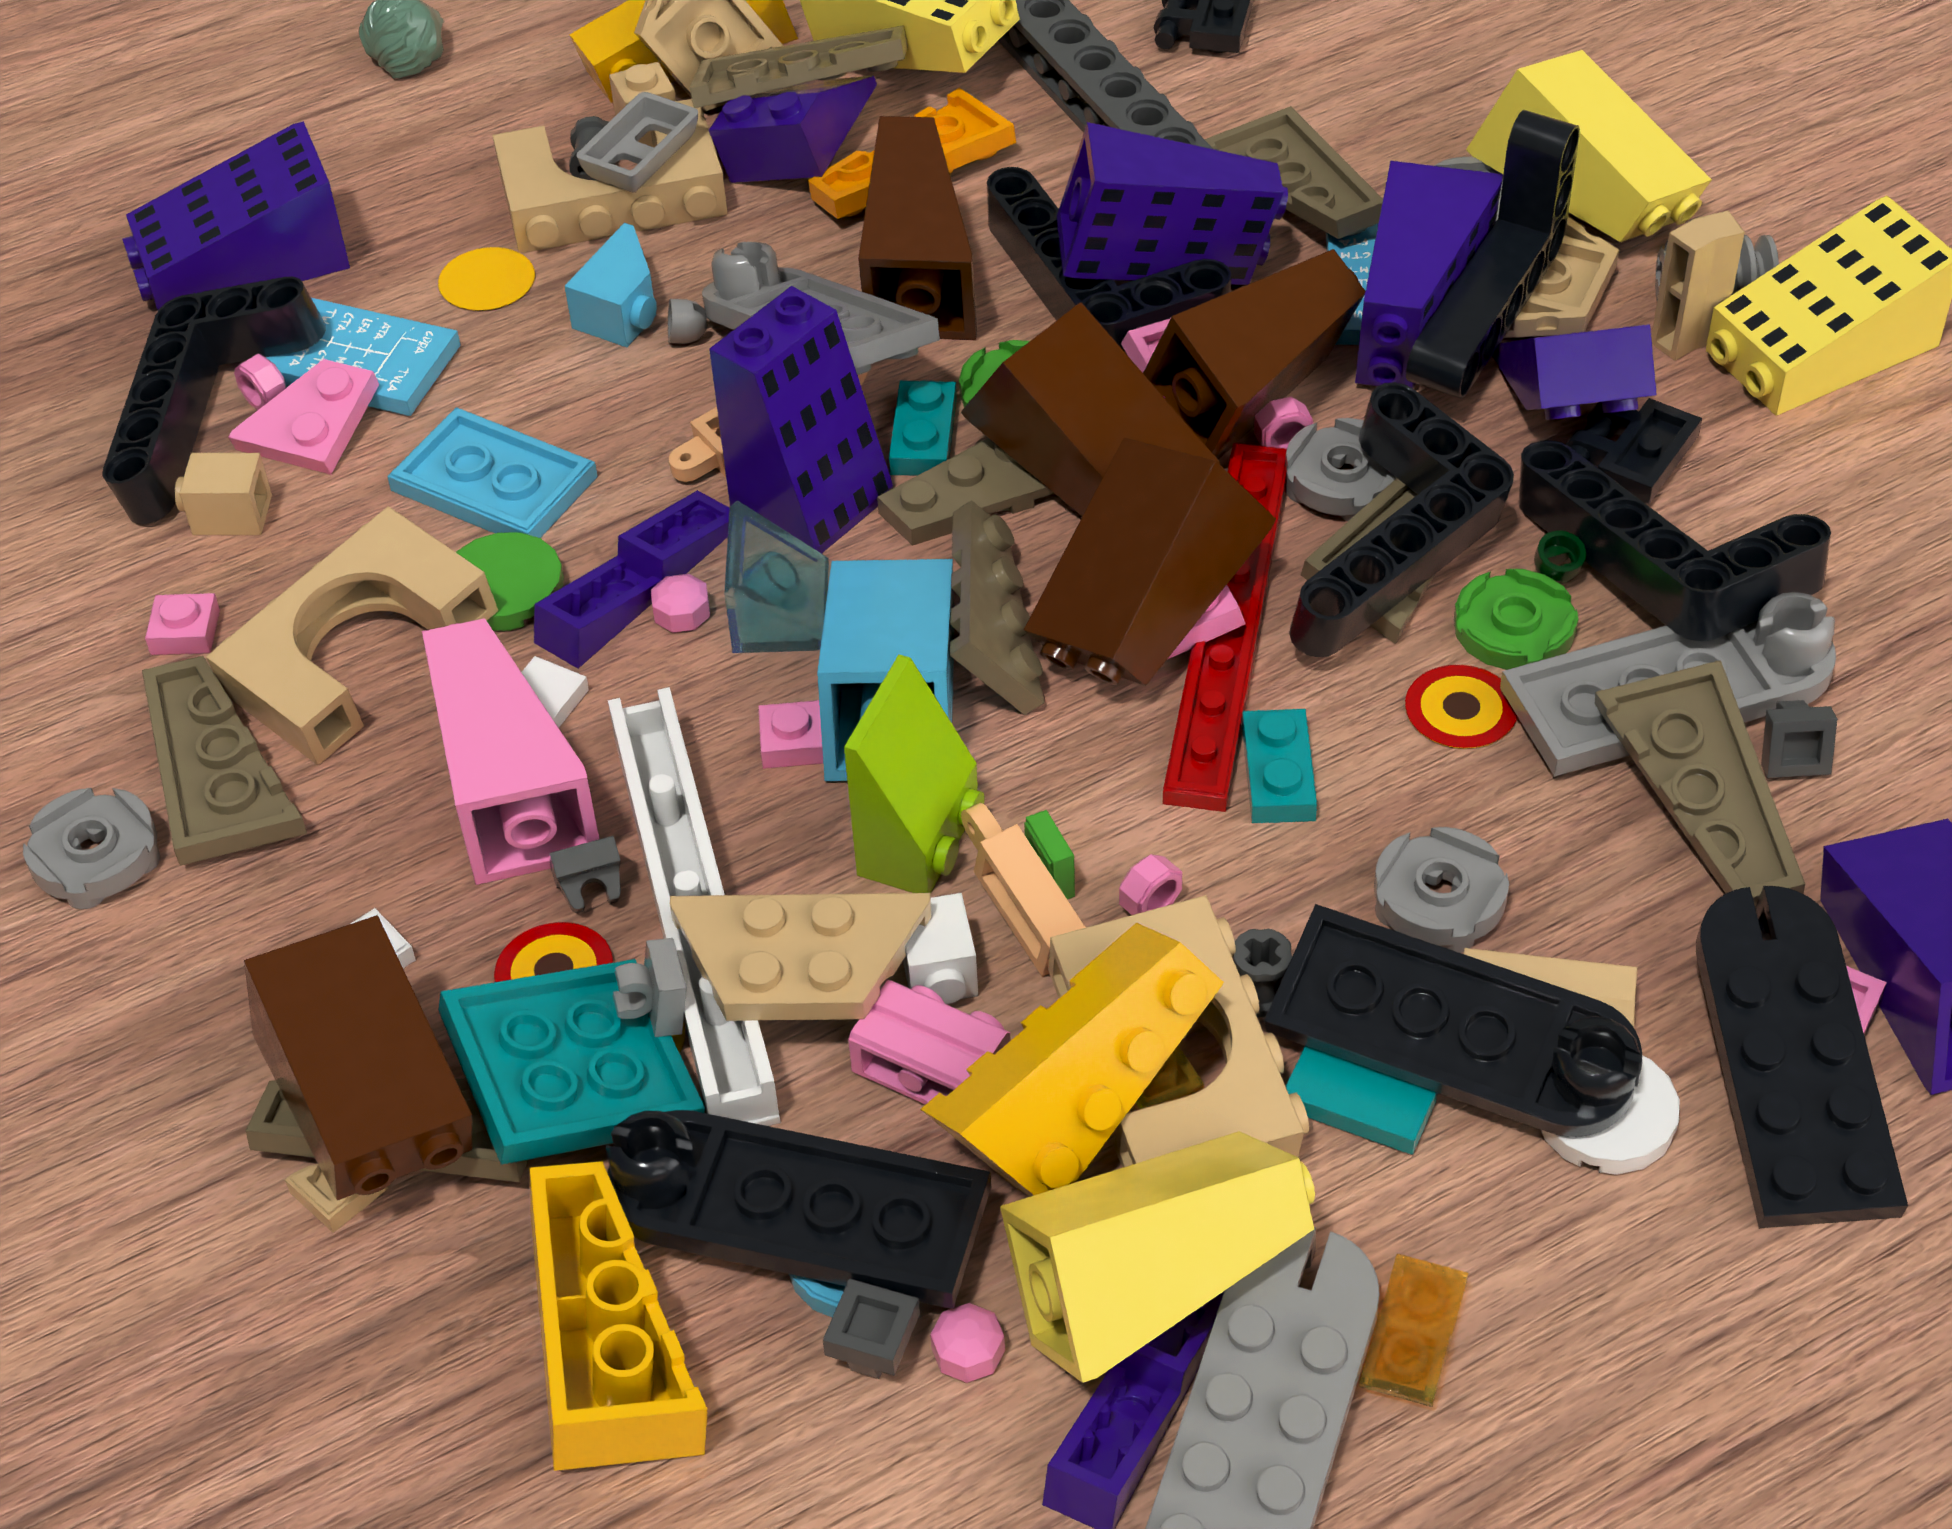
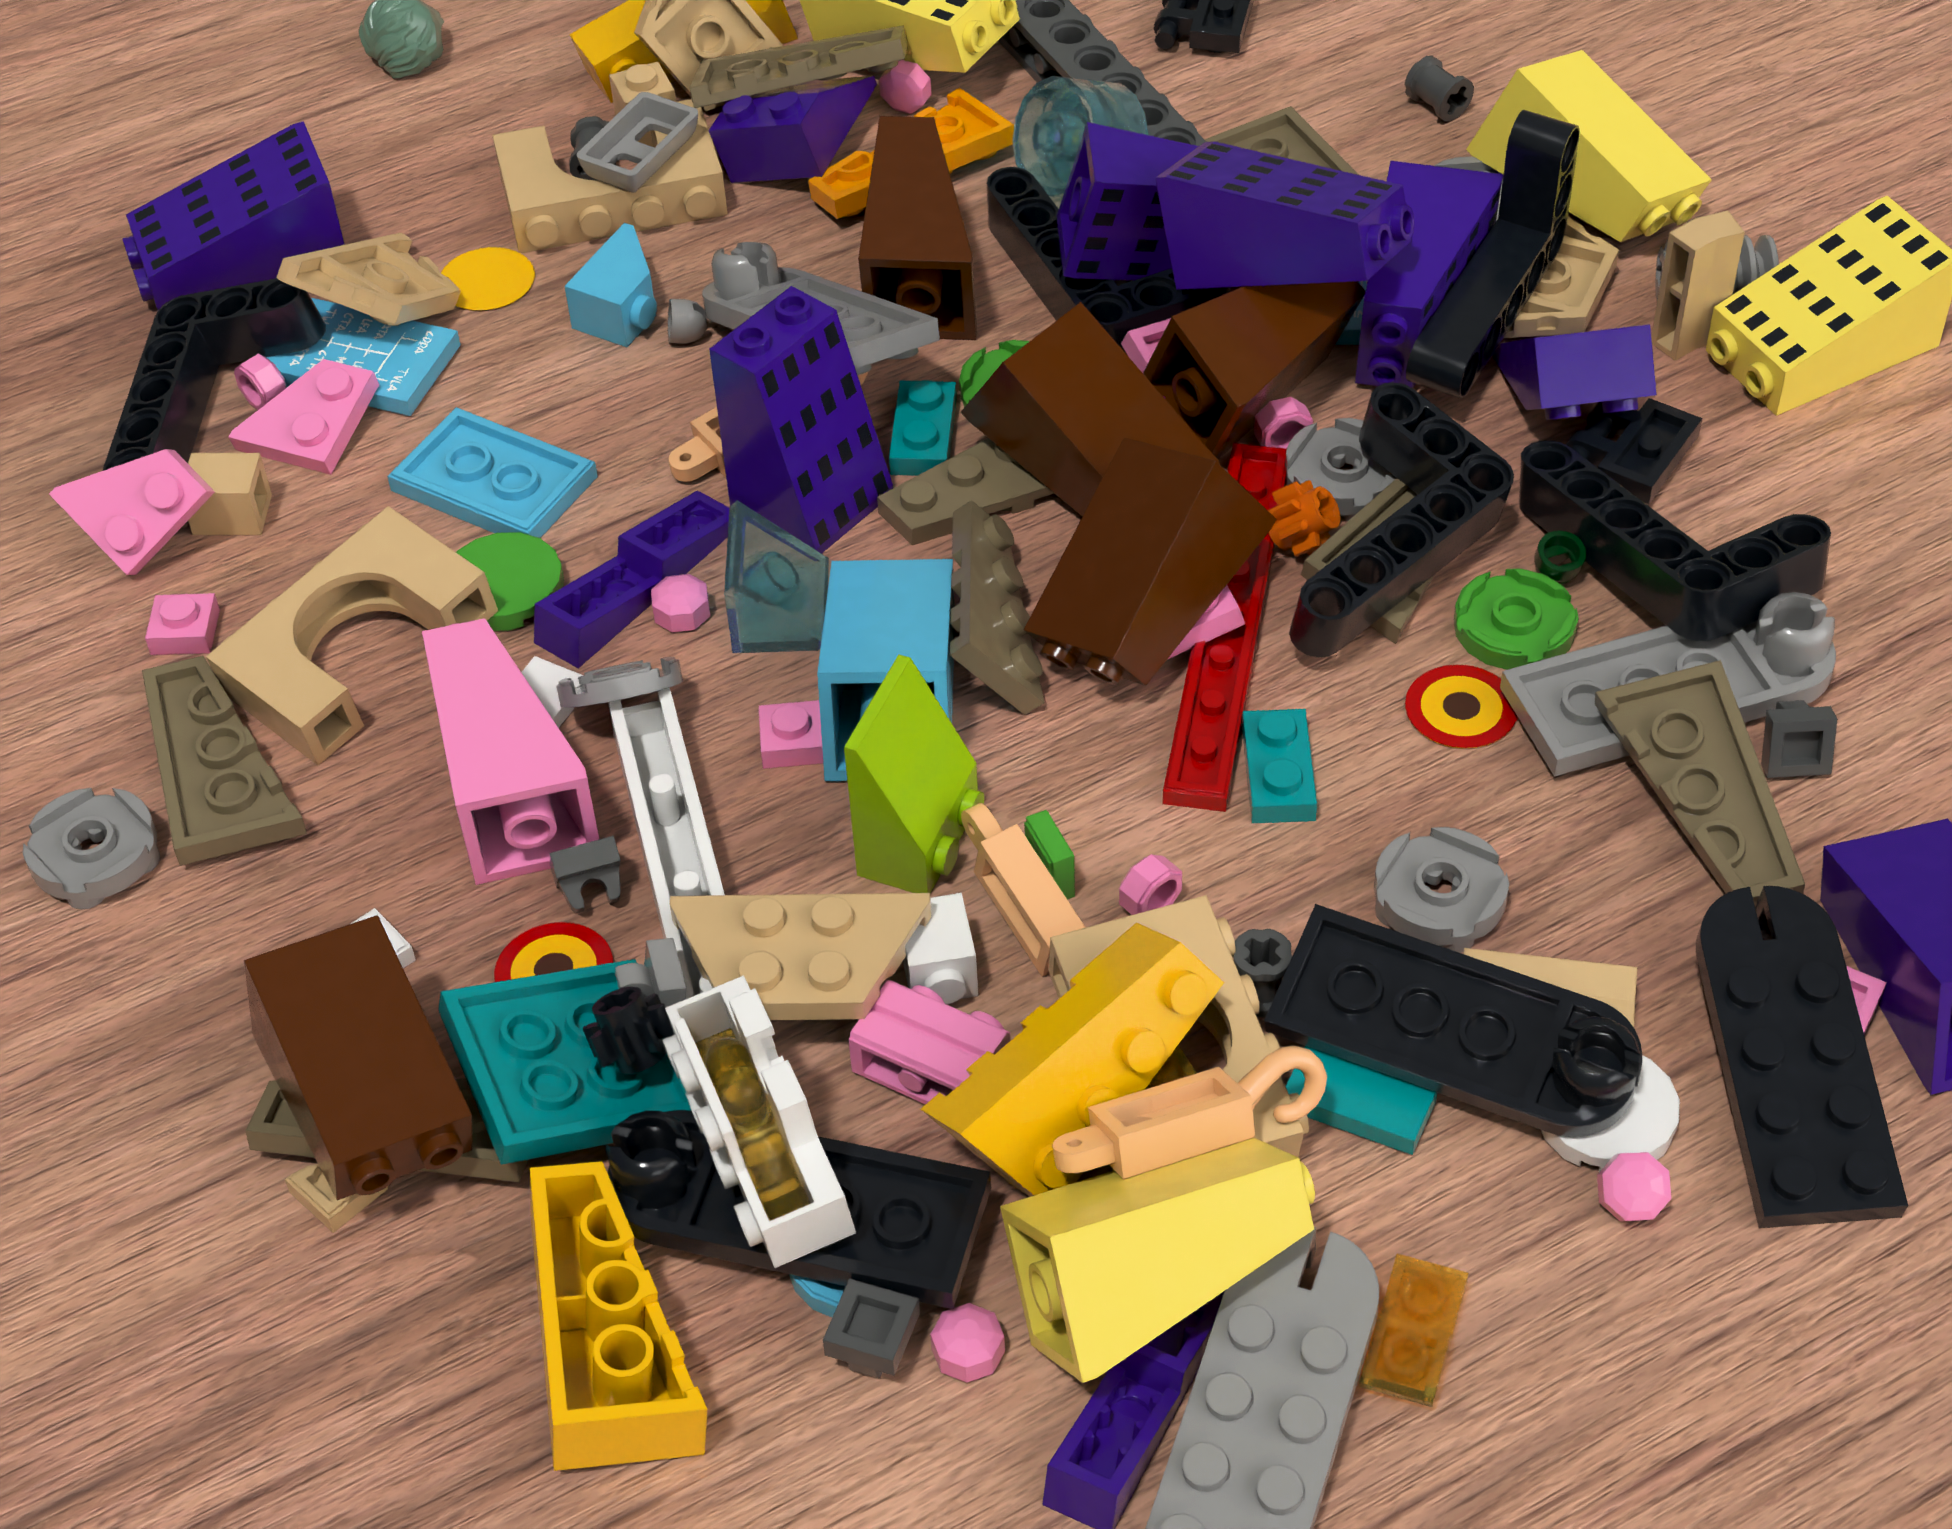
none -> bright pink wing [49,449,215,575]
none -> tan wing [276,233,461,326]
none -> light grey tile [556,657,683,708]
none -> black gear [582,987,674,1074]
none -> white piece [662,975,856,1268]
none -> bright pink tile [879,60,932,114]
none -> clear light blue wheel [1012,76,1148,197]
none -> light nougat piece [1052,1045,1327,1179]
none -> dark purple slope [1155,141,1414,290]
none -> orange gear [1268,480,1340,557]
none -> dark grey bush [1404,55,1474,121]
none -> bright pink tile [1597,1152,1671,1222]

